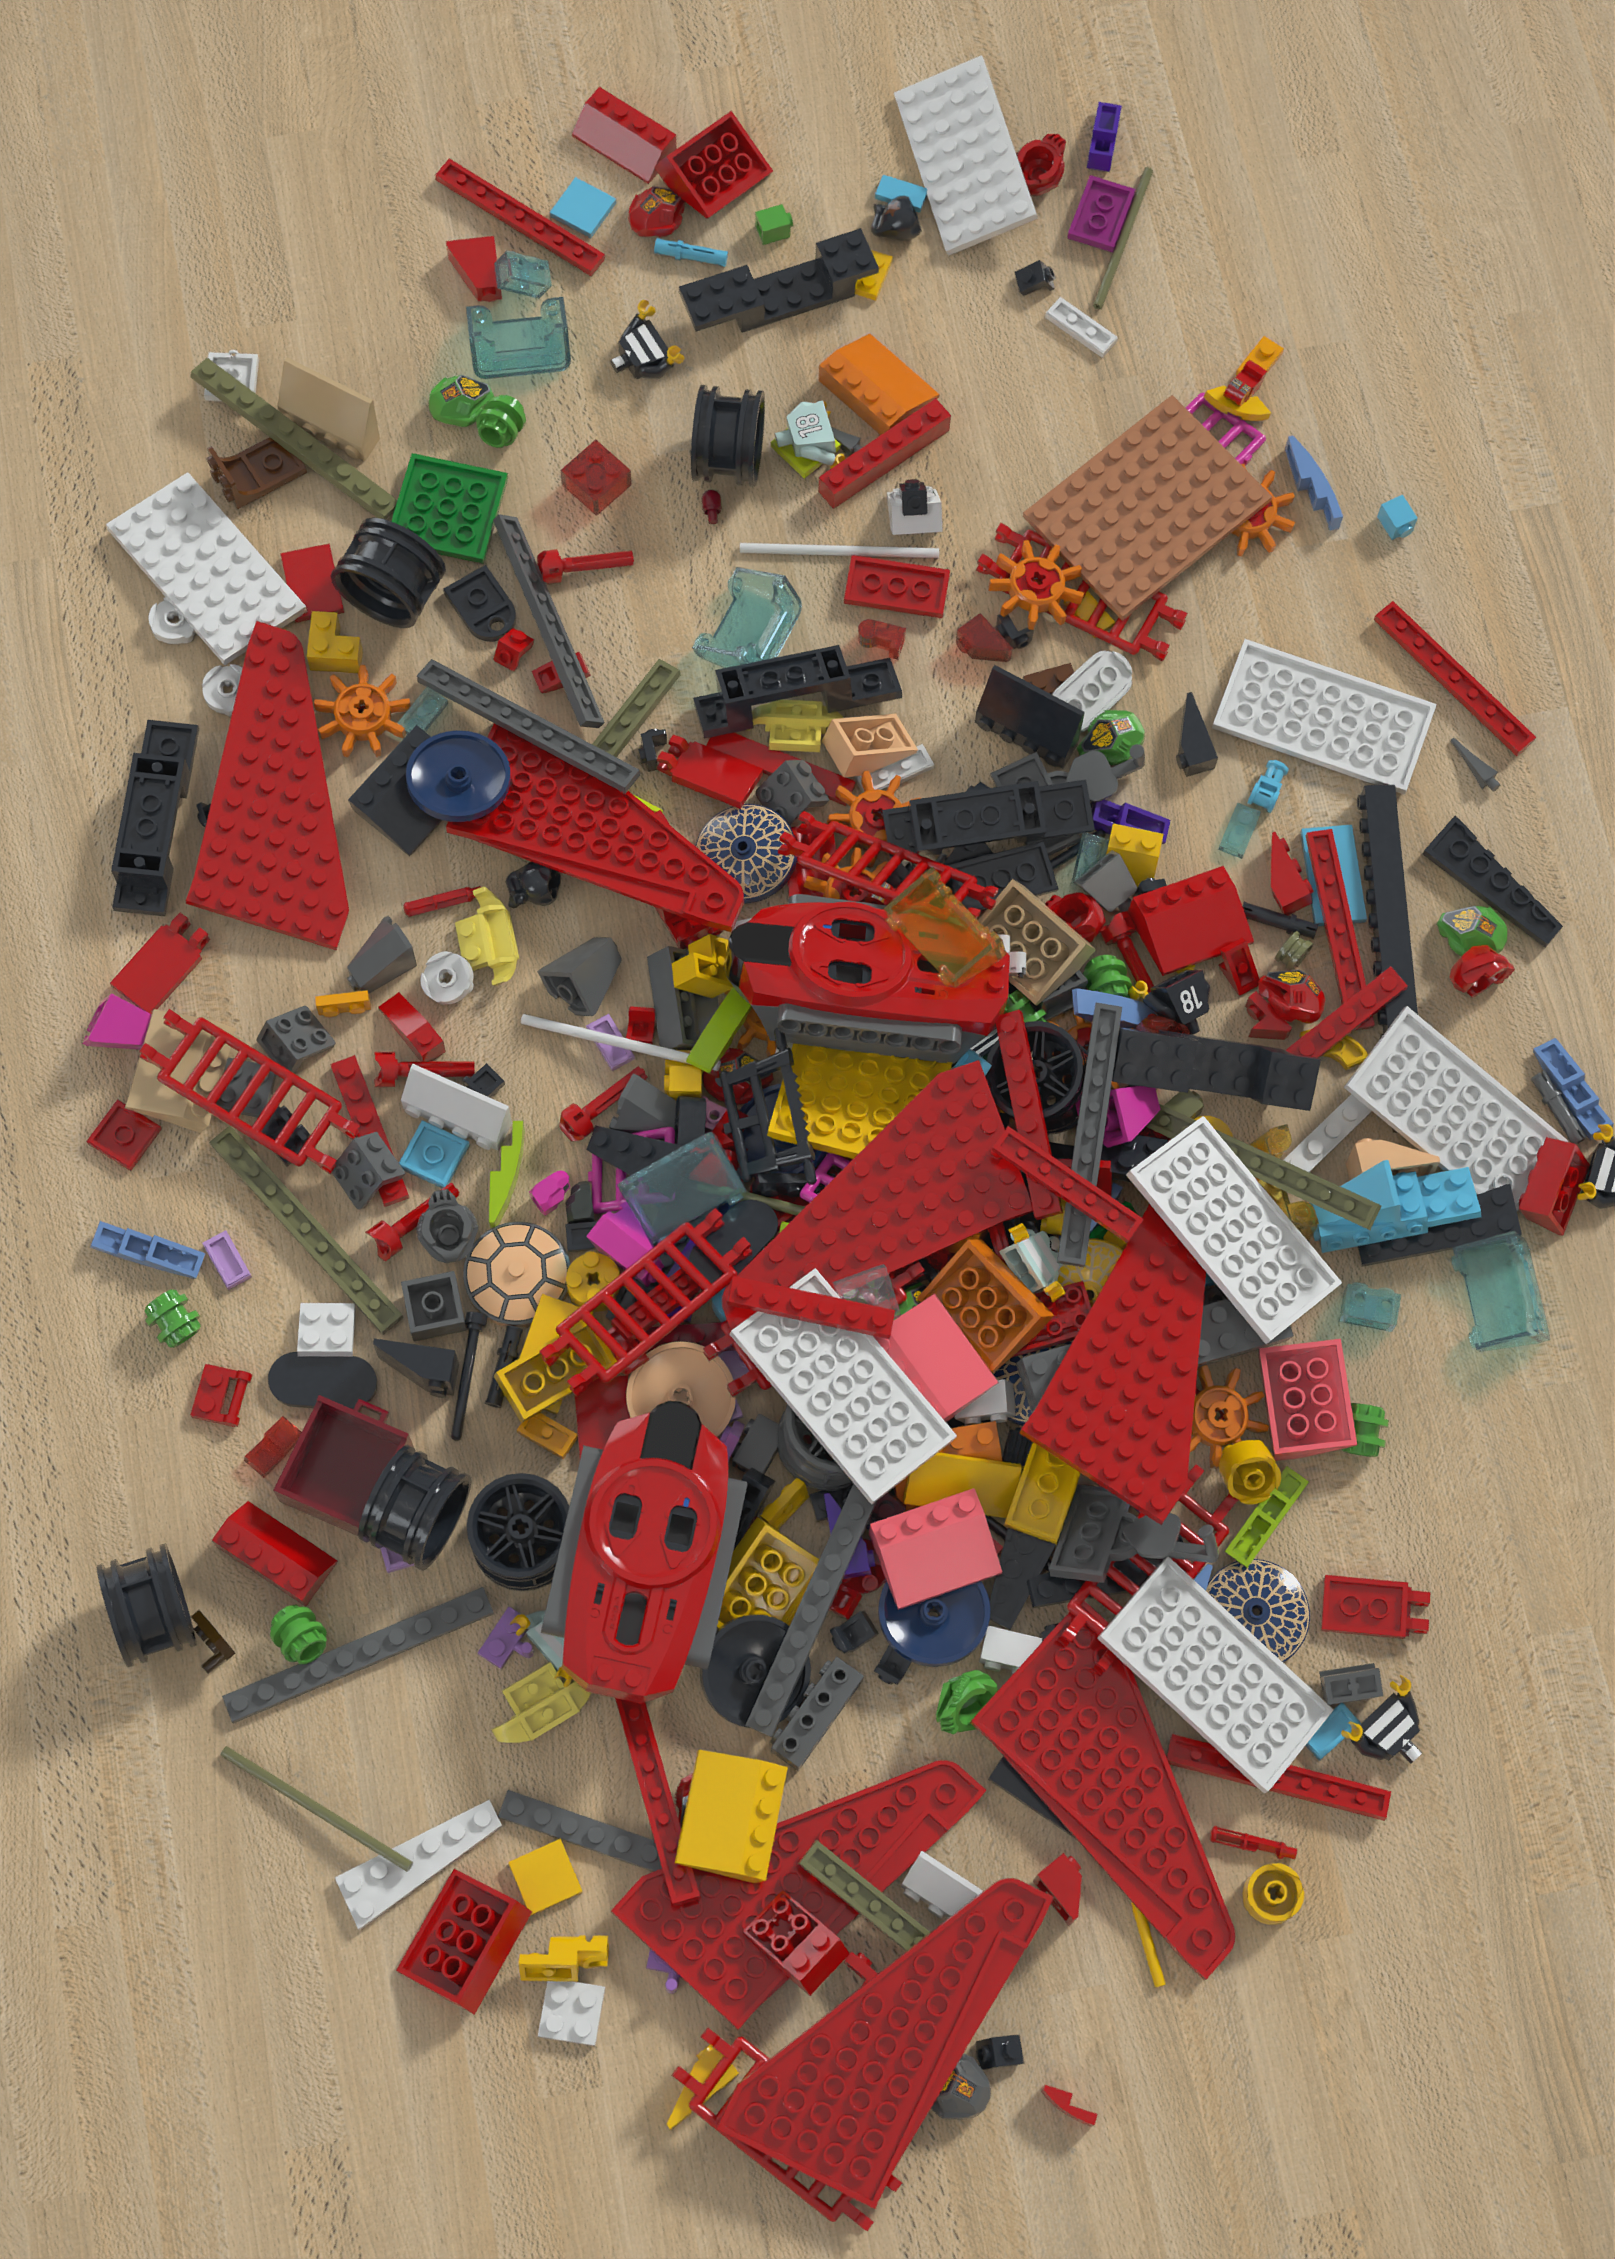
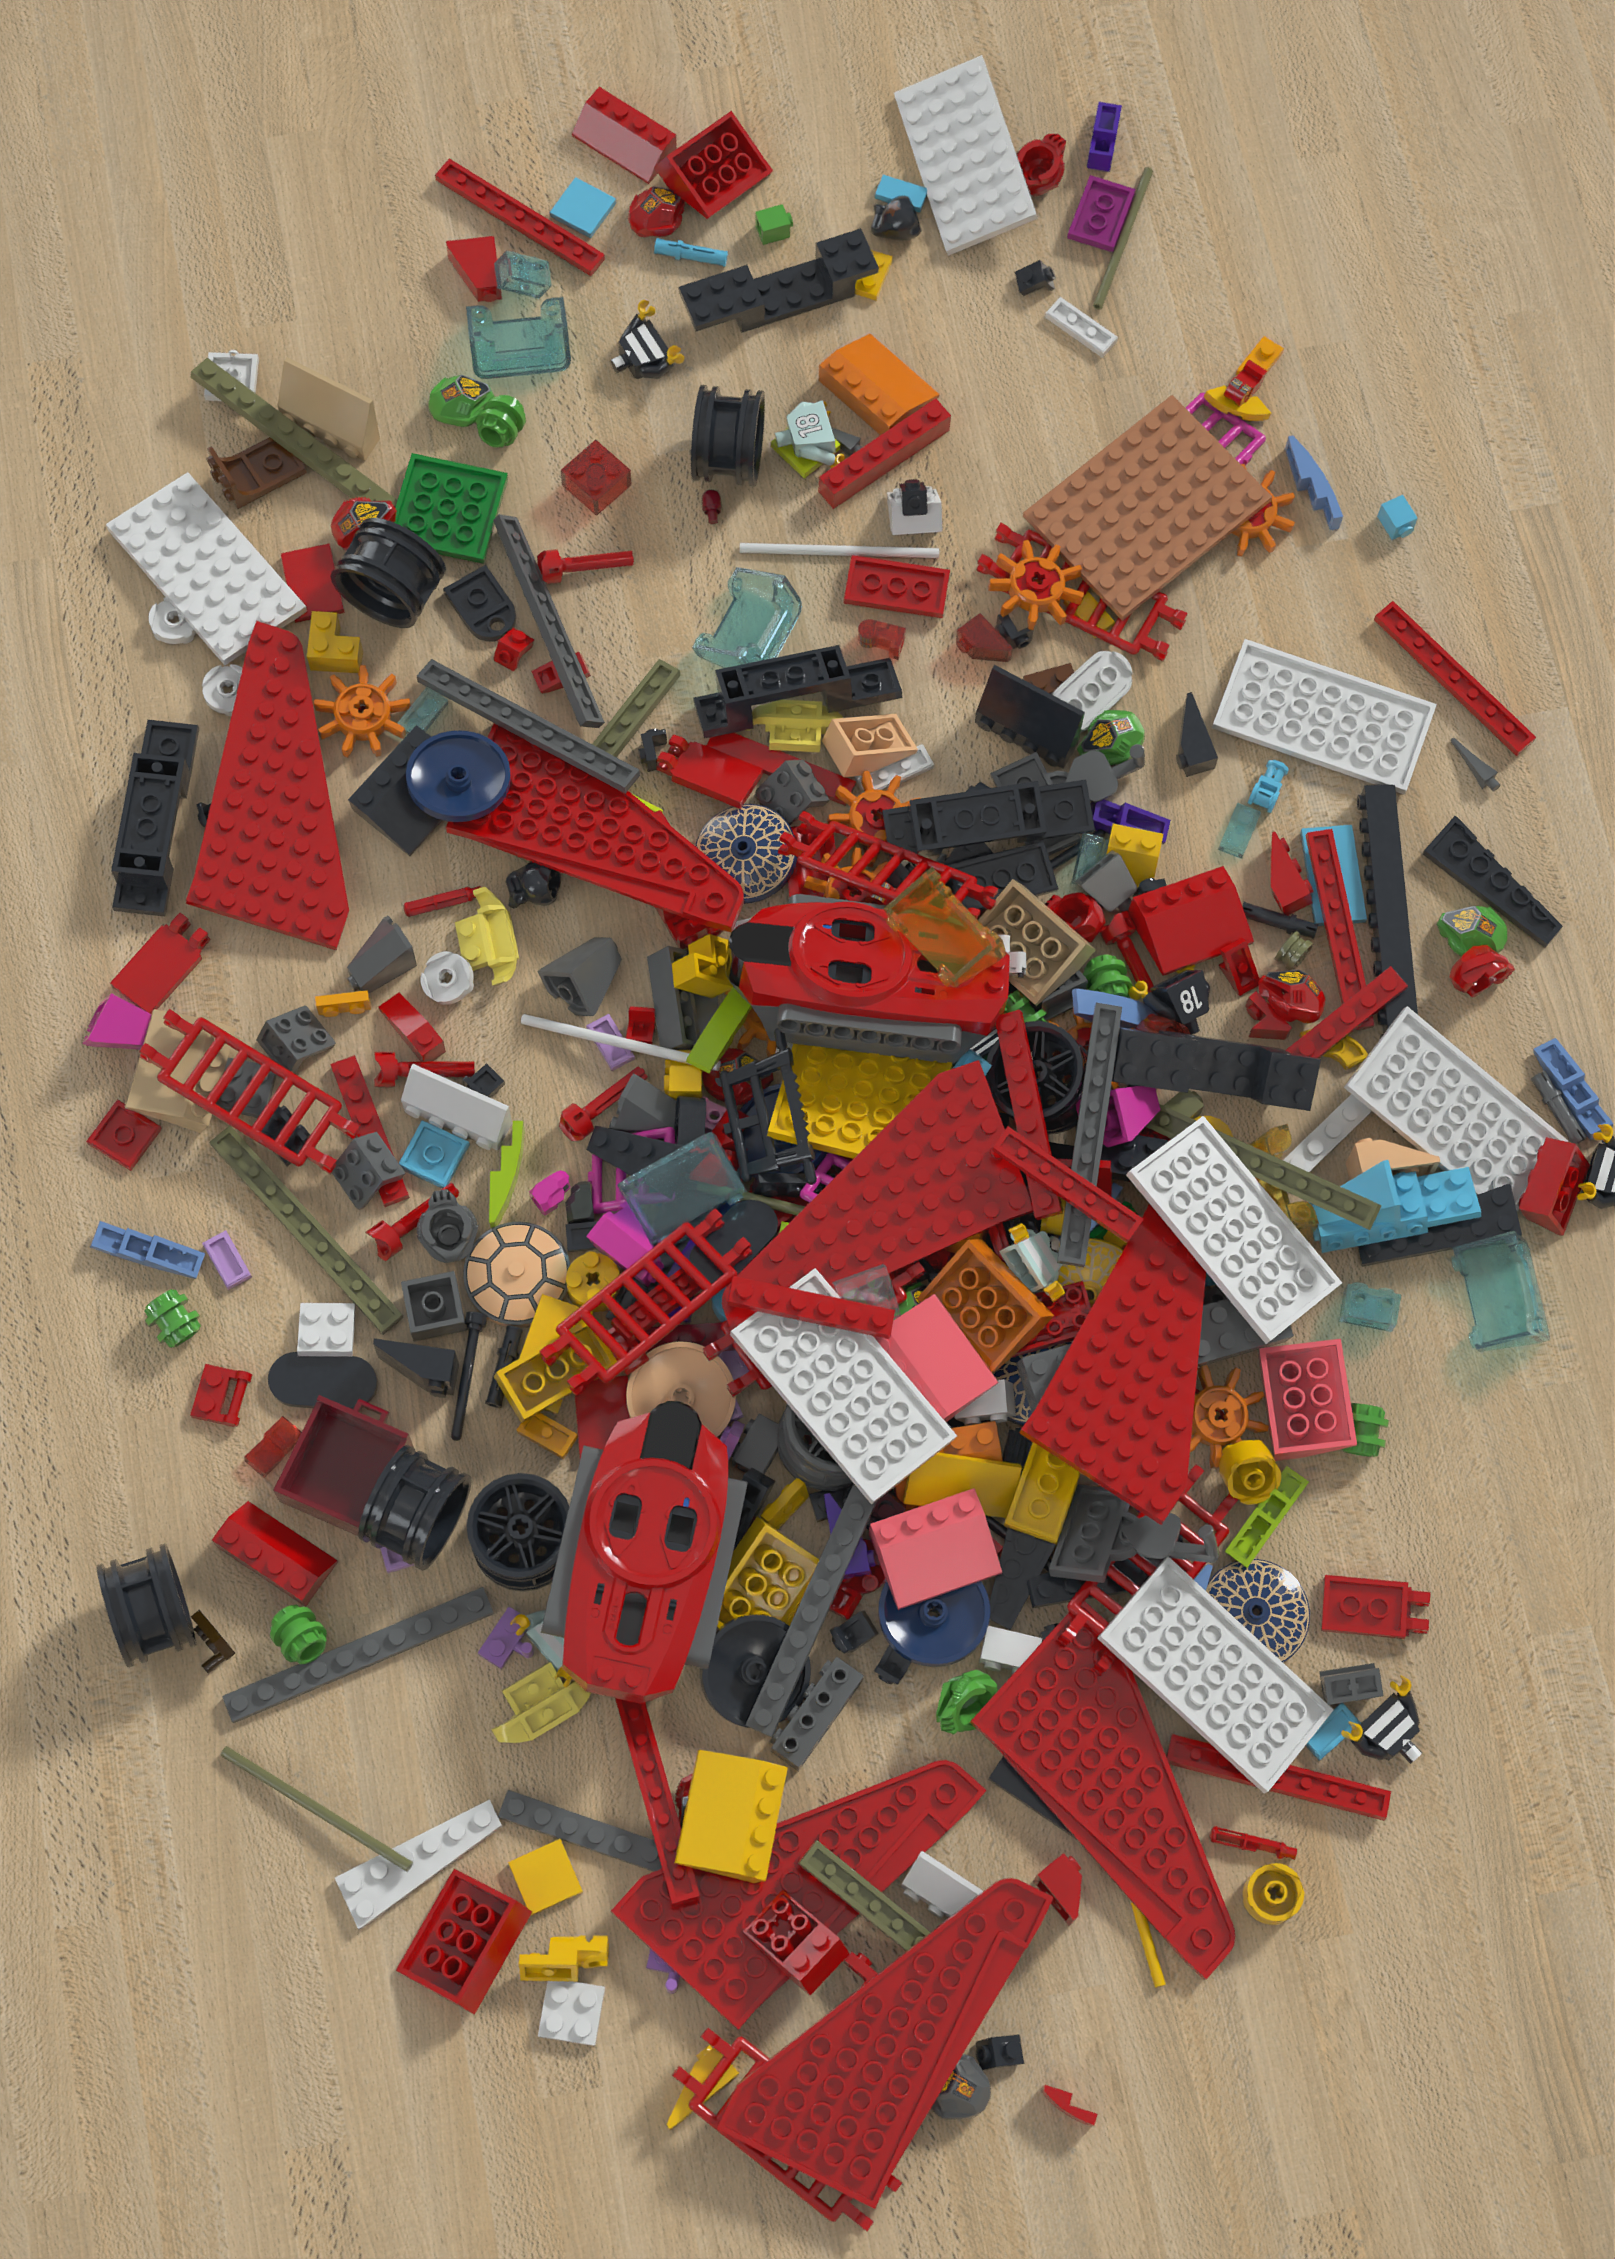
none -> helmet [331,497,397,551]

